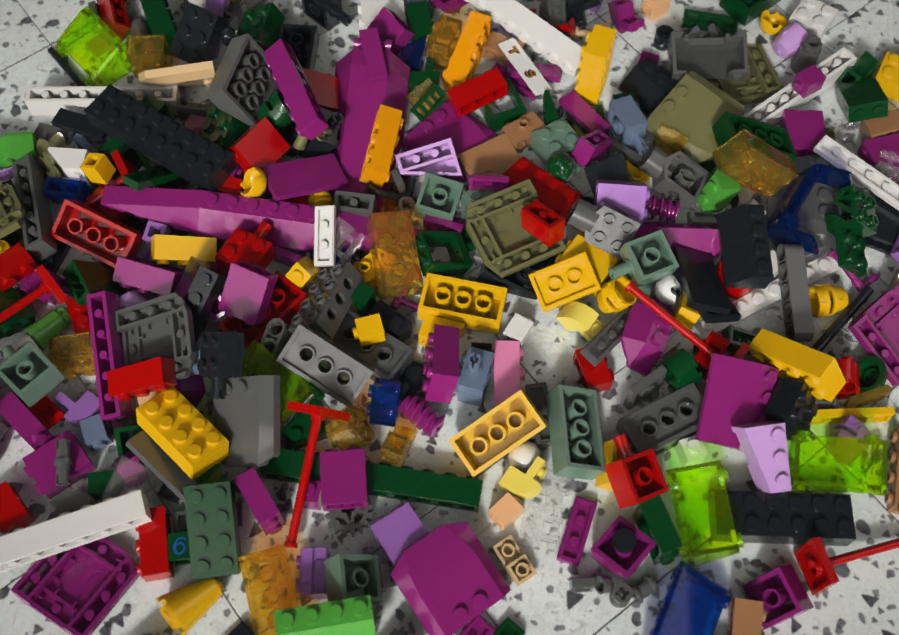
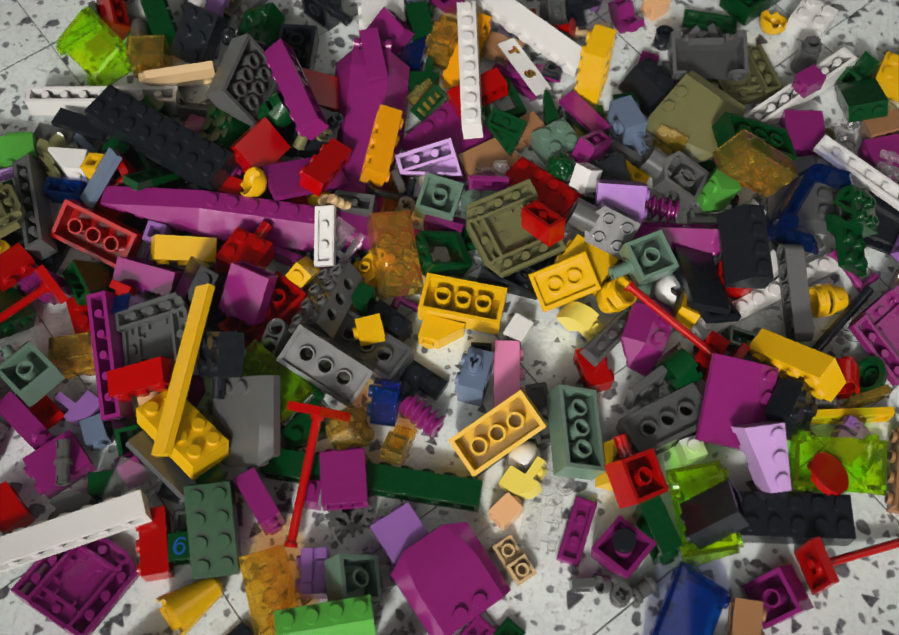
bright green plant [23,306,72,351] -> none
black bar [48,47,86,86] -> none
magenta brick [422,324,459,404] -> none
lavender helmet [772,21,809,59] -> none
none -> sand blue tile [80,147,123,208]
none -> red plate [109,279,138,298]
none -> clear blue piece [111,293,131,314]
none -> yellow tile [151,283,215,457]
none -> red brick [299,138,352,197]
none -> tan hinge [318,194,352,210]
none -> white brick [457,1,483,139]
none -> clear plate [475,160,510,174]
none -> dark green wing [485,107,528,157]
none -> black tile [542,60,561,81]
none -> white brick [569,163,603,195]
none -> black brick [680,479,749,550]
none -> red tile [807,452,849,496]

